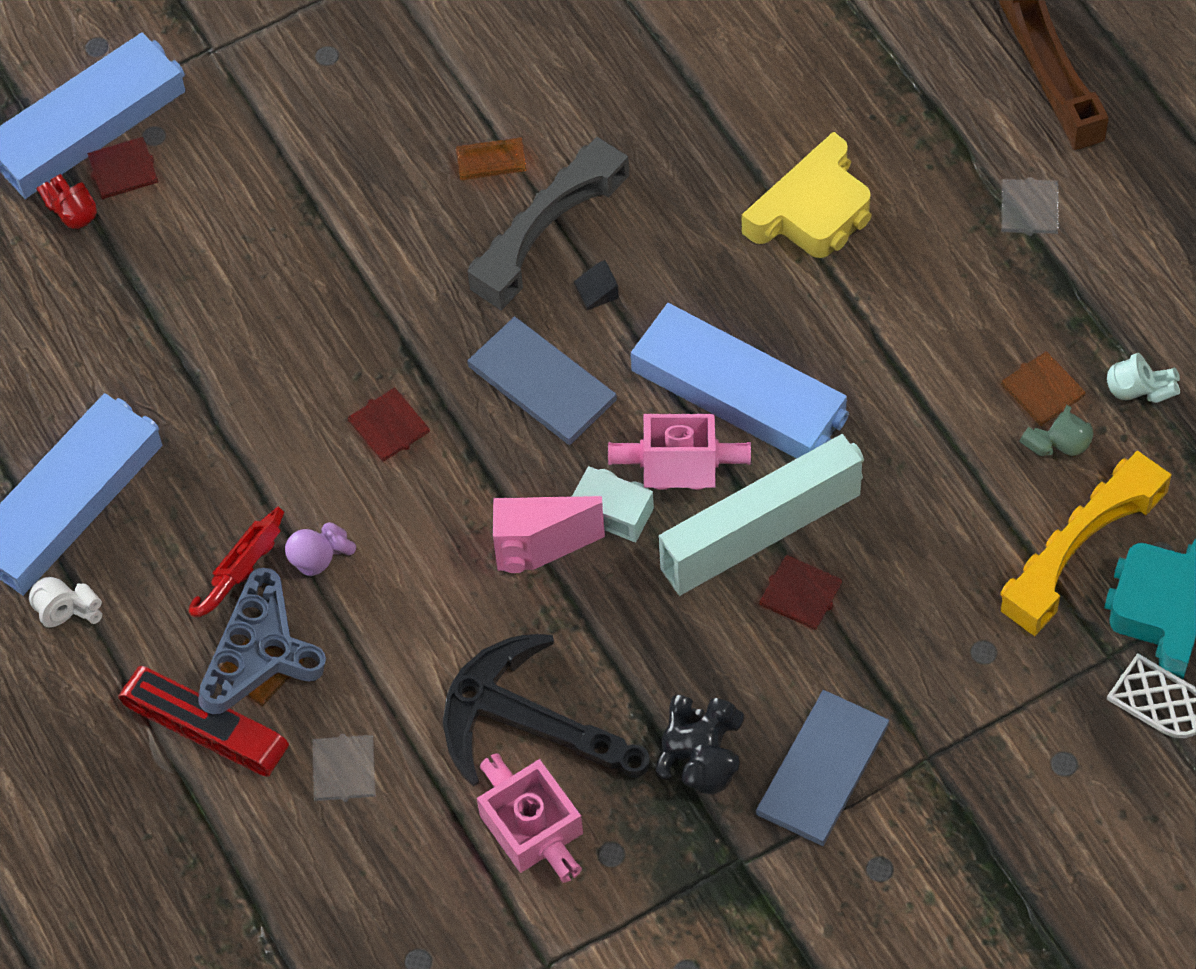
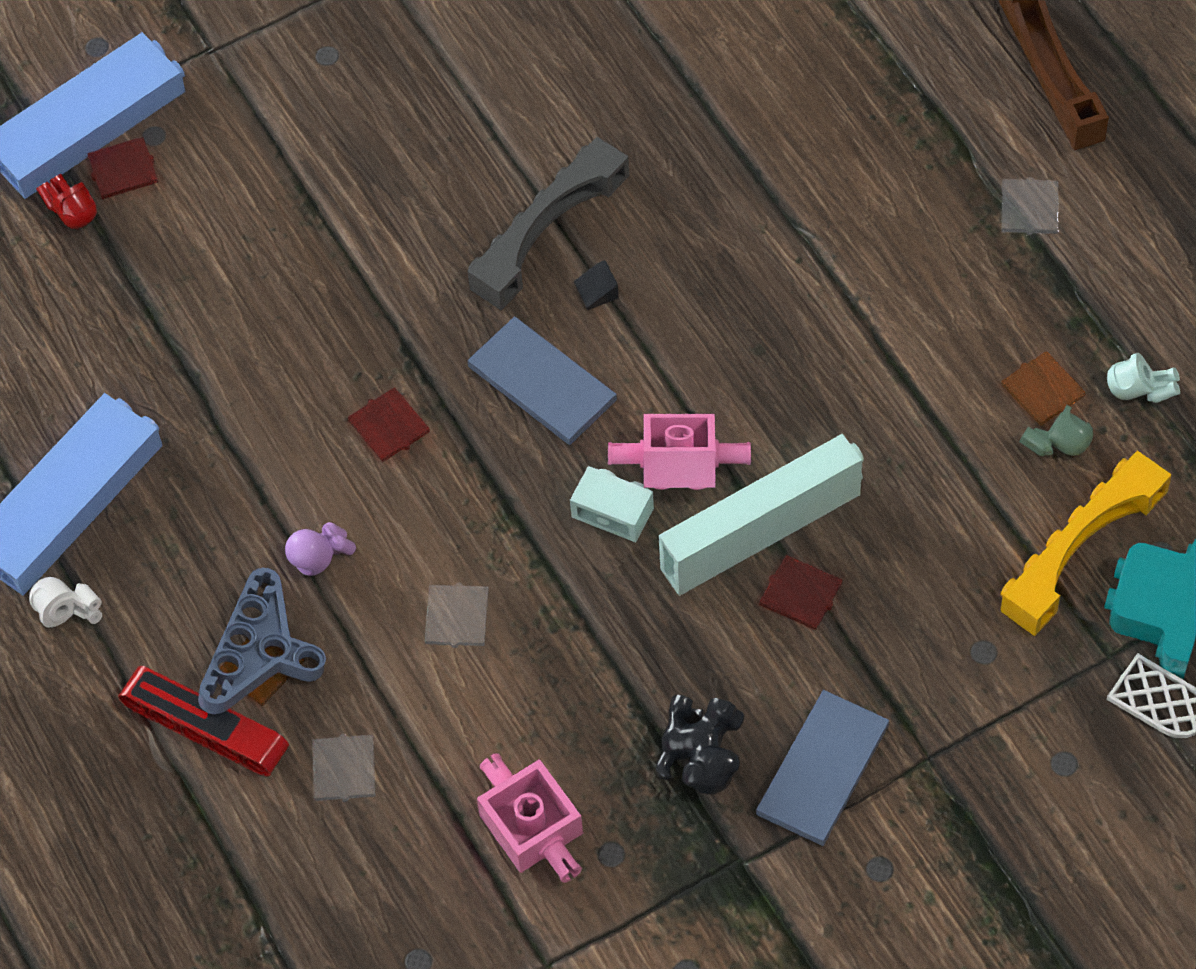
red plate [189,506,285,617] -> none
black piece [443,634,650,786] -> none
clear orange tile [456,137,527,180] -> none
bright pink slope [493,496,605,573] -> none
light blue brick [631,303,849,459] -> none
light yellow brick [742,132,872,258] -> none
none -> clear piece [424,583,489,648]

